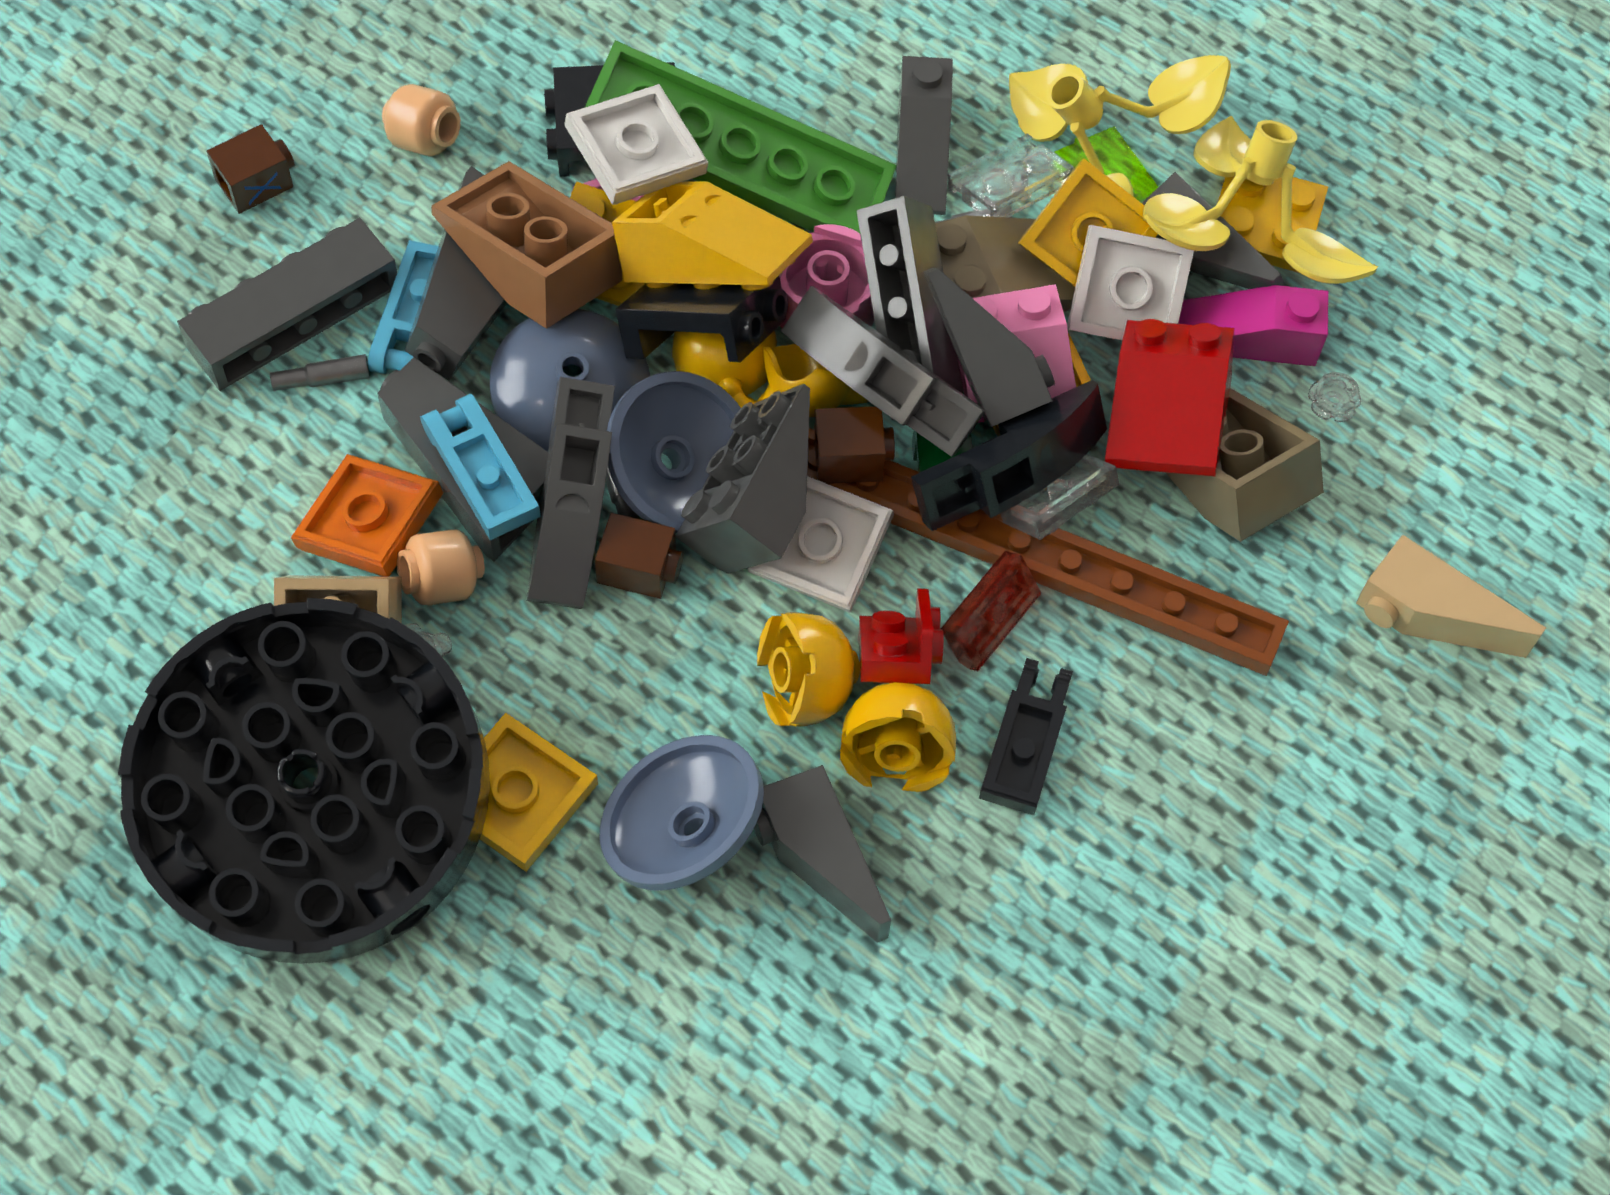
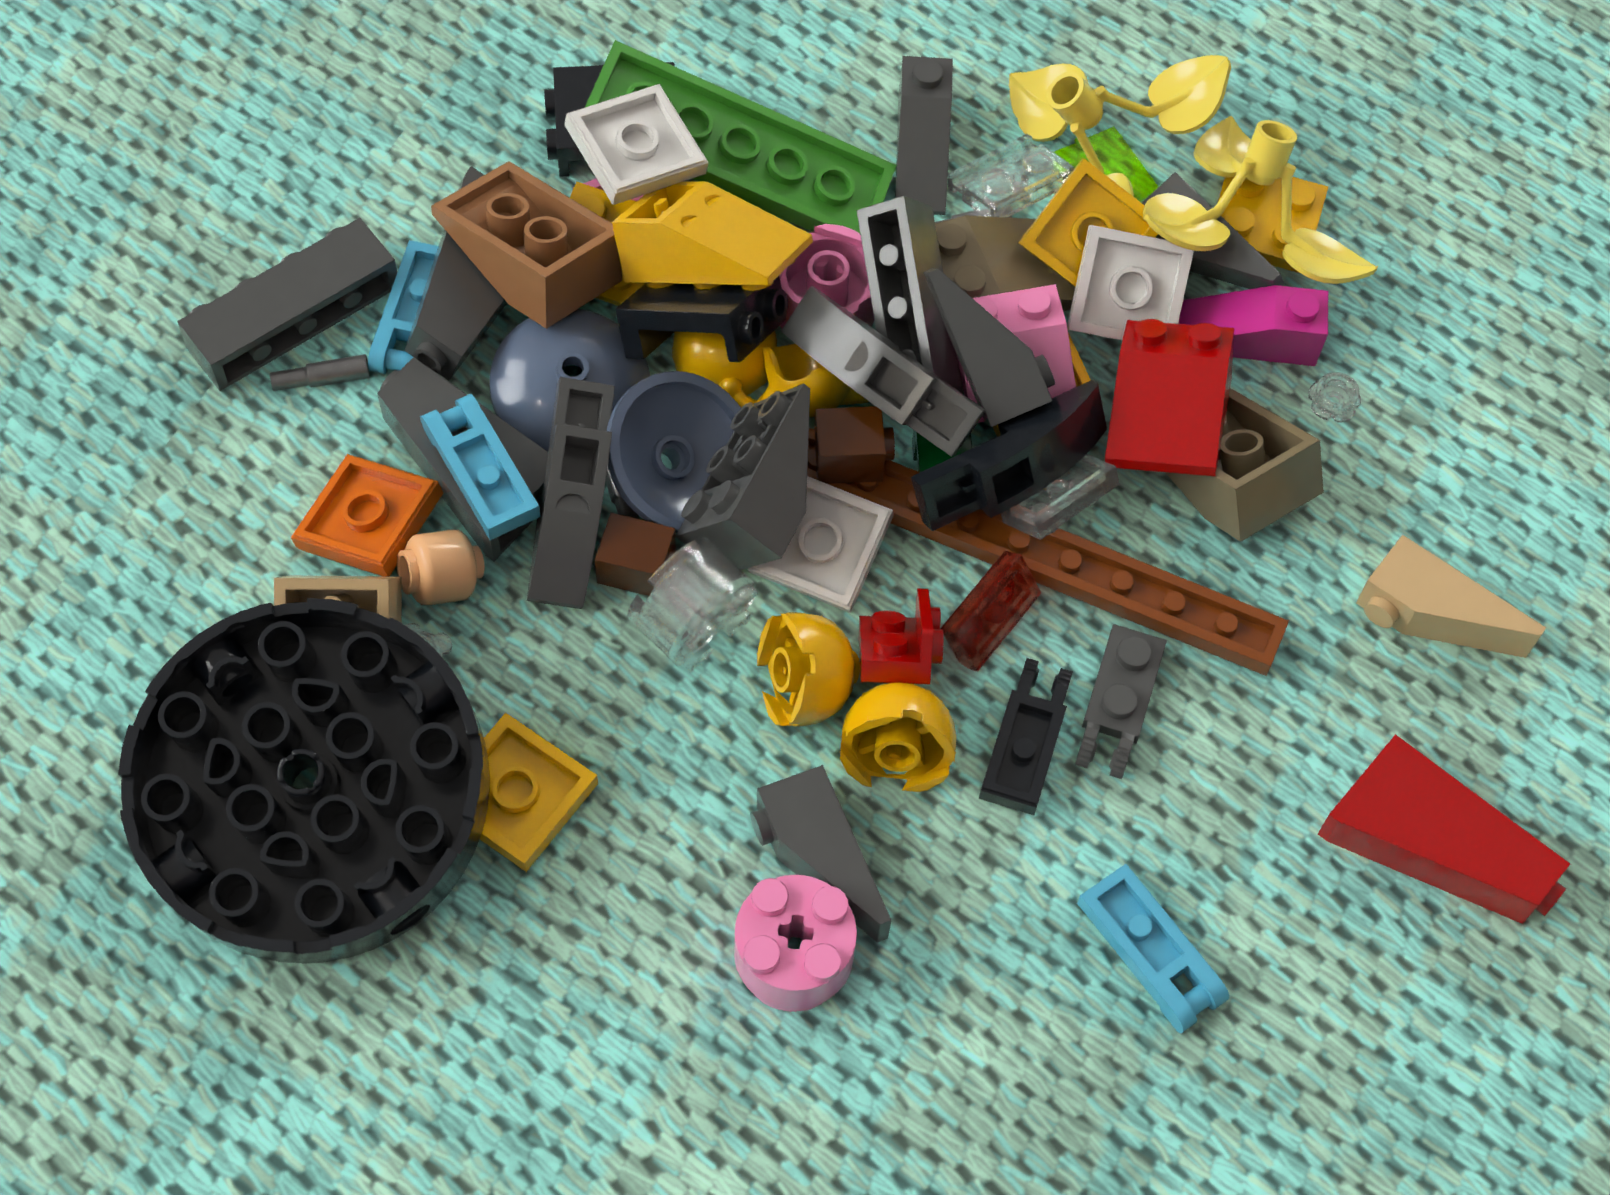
reddish brown brick [206,124,295,214] -> none
light nougat head [382,84,460,157] -> none
sand blue dish [600,735,764,891] -> none
none -> clear brick [627,537,758,673]
none -> bright pink brick [734,875,857,1012]
none -> dark grey hinge [1075,624,1167,779]
none -> medium azure plate [1077,864,1229,1033]
none -> red slope [1318,734,1570,924]

